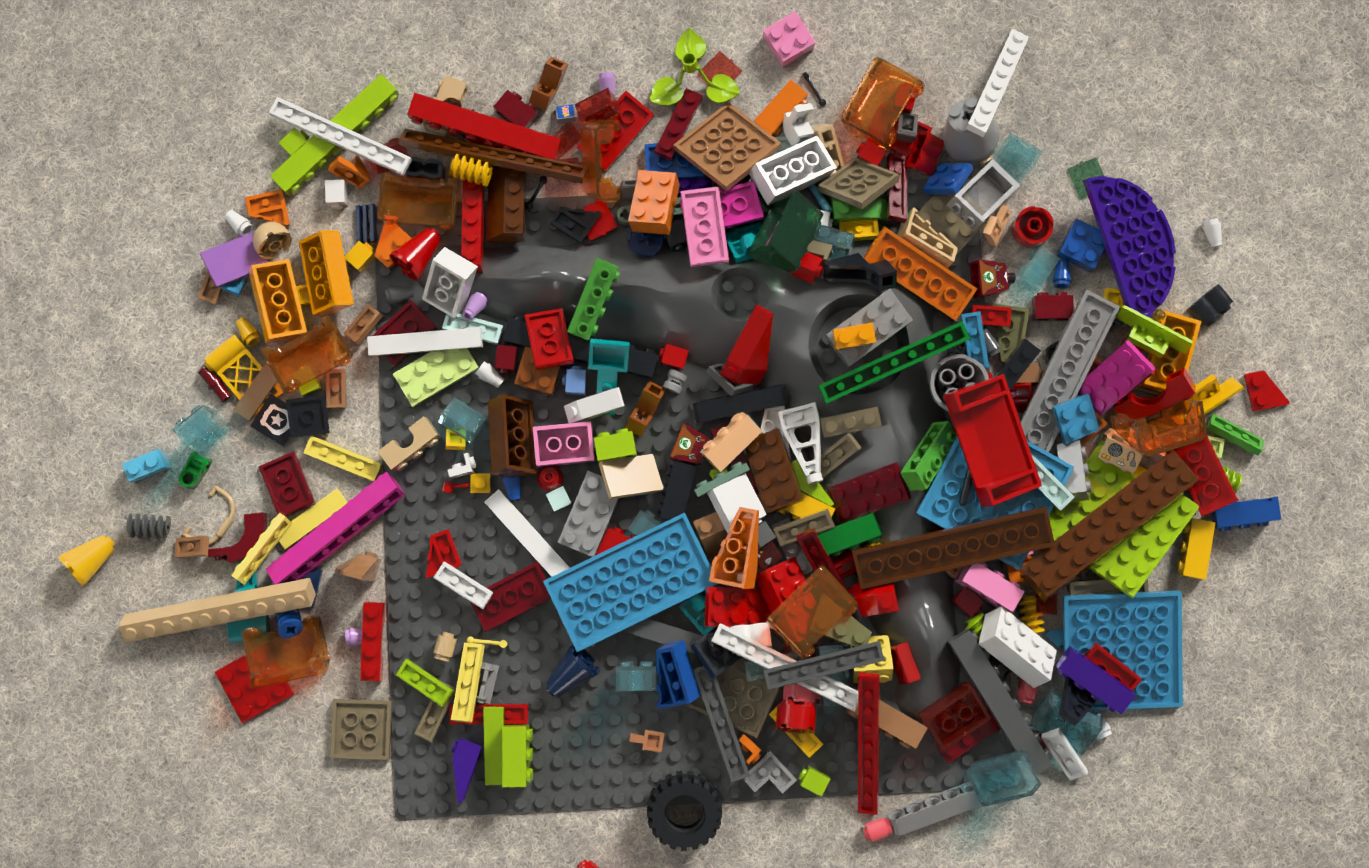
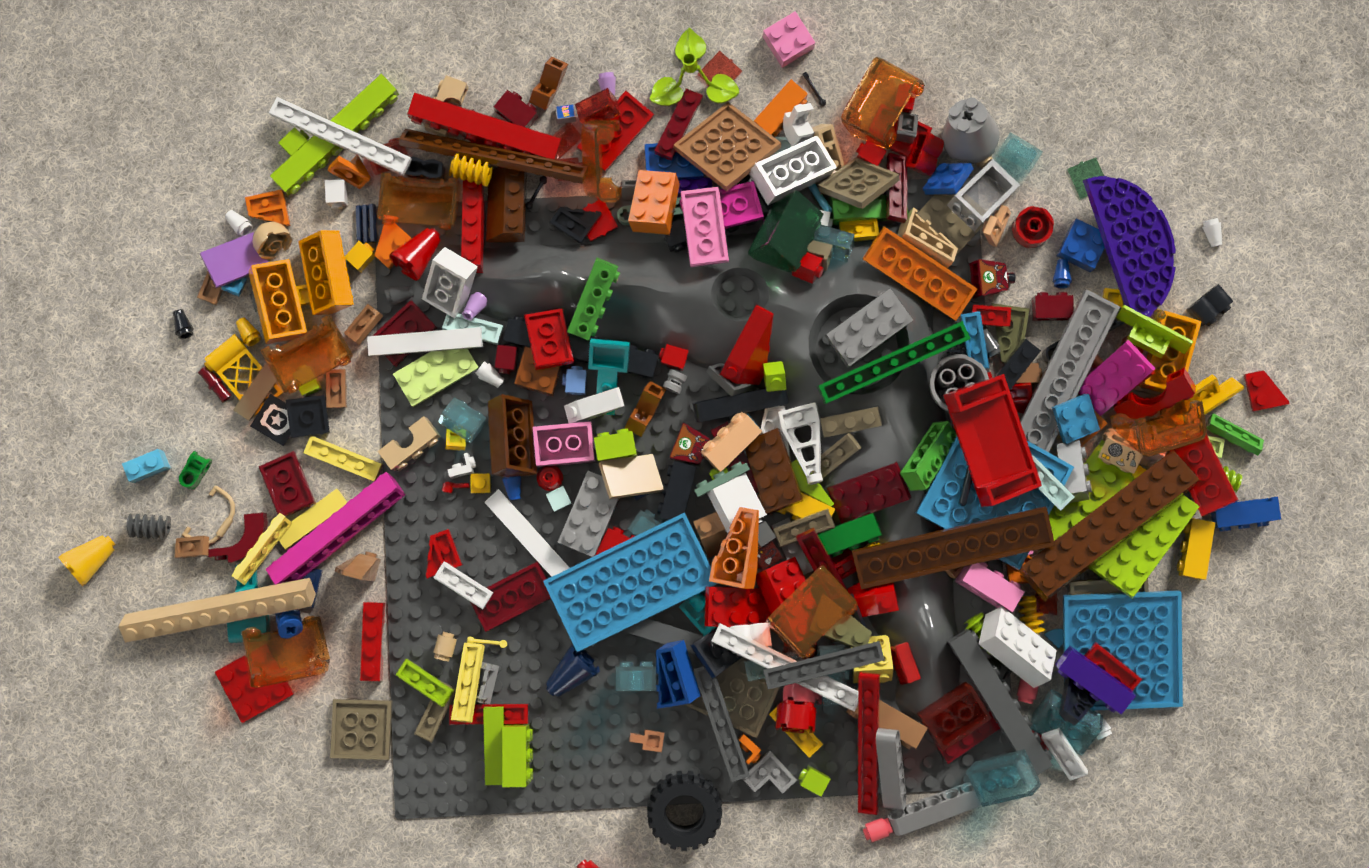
clear light blue brick [172,405,231,453] -> none
lavender cone [345,627,362,647] -> none
dark purple slope [451,738,484,803] -> none
dark blue tile [626,227,664,258] -> none
teal plate [725,222,772,264] -> none
black arch [823,253,897,292] -> none
light orange brick [832,322,876,350] -> none
dark red brick [950,586,984,617] -> none
white plate [966,29,1029,137] -> none
clear light blue brick [1017,246,1060,293] -> none
none -> black cone [172,309,194,339]
none -> lime brick [763,361,786,392]
none -> light grey beam [876,728,906,810]

